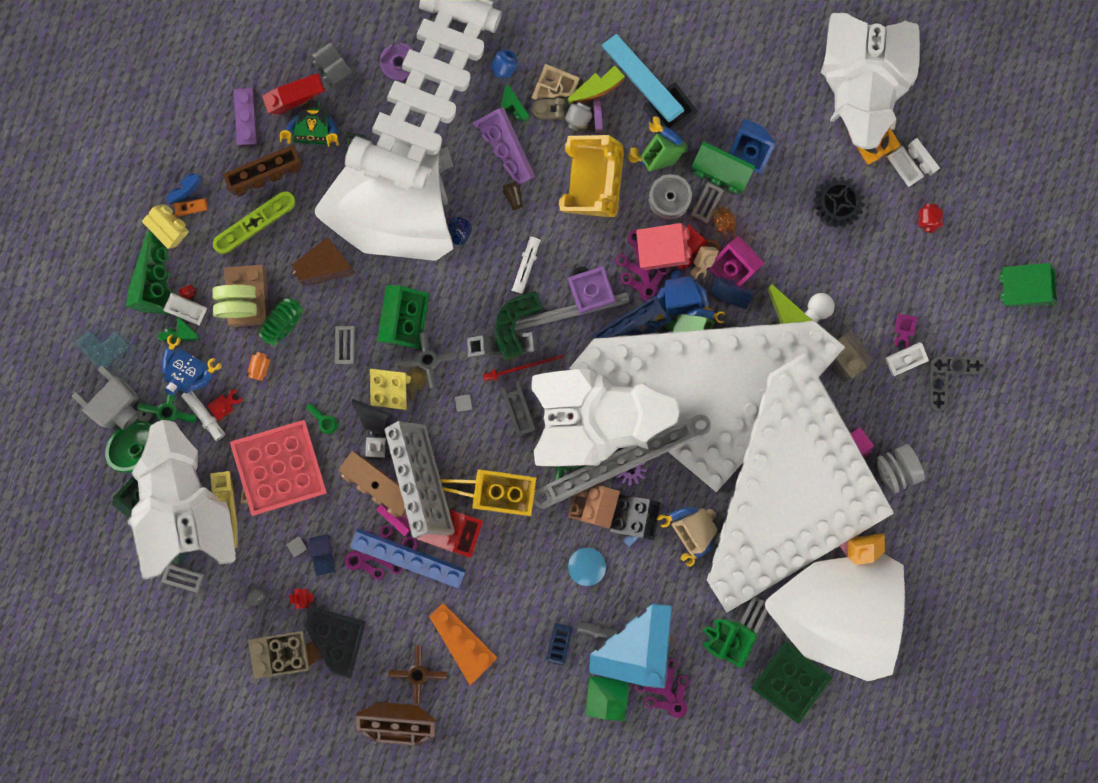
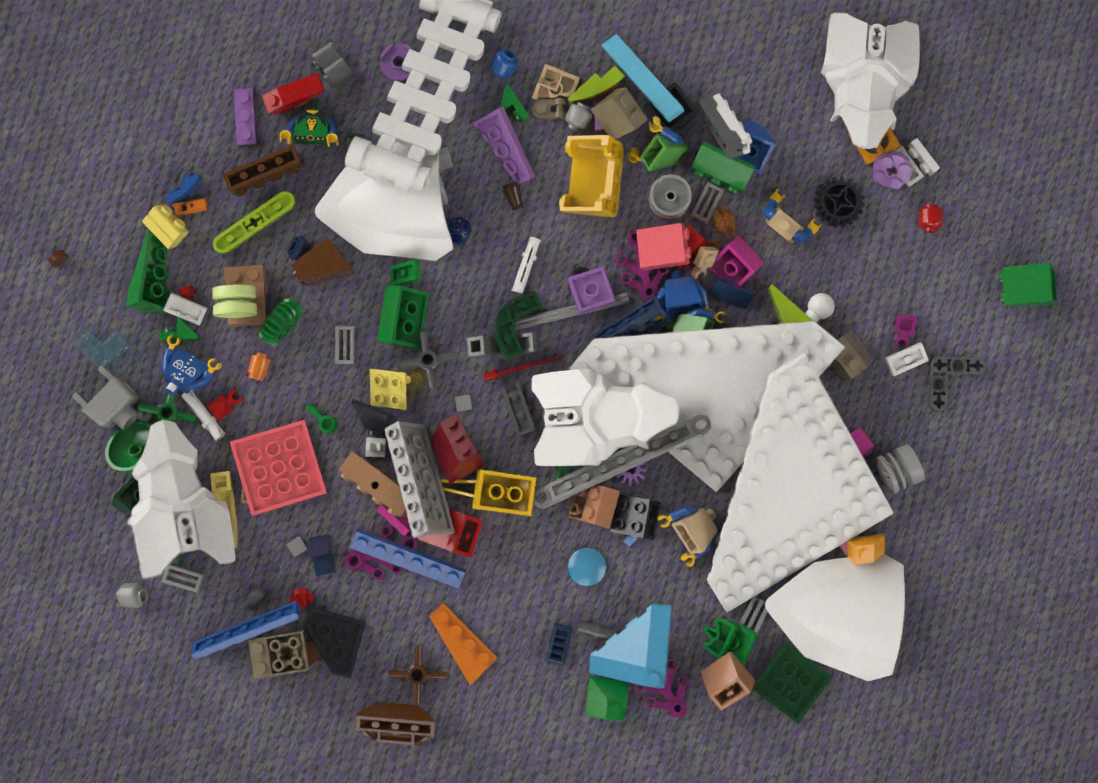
none -> reddish brown tile [48,250,68,268]
none -> light grey head [116,582,147,608]
none -> blue plate [191,601,300,660]
none -> dark blue cone [288,236,312,260]
none -> green slope [390,260,422,285]
none -> dark red slope [430,414,484,484]
none -> dark tan slope [591,87,648,139]
none -> dark grey piece [698,94,752,160]
none -> nougat slope [701,651,755,711]
none -> torso [763,189,822,244]
none -> medium lavender plate [873,151,912,189]

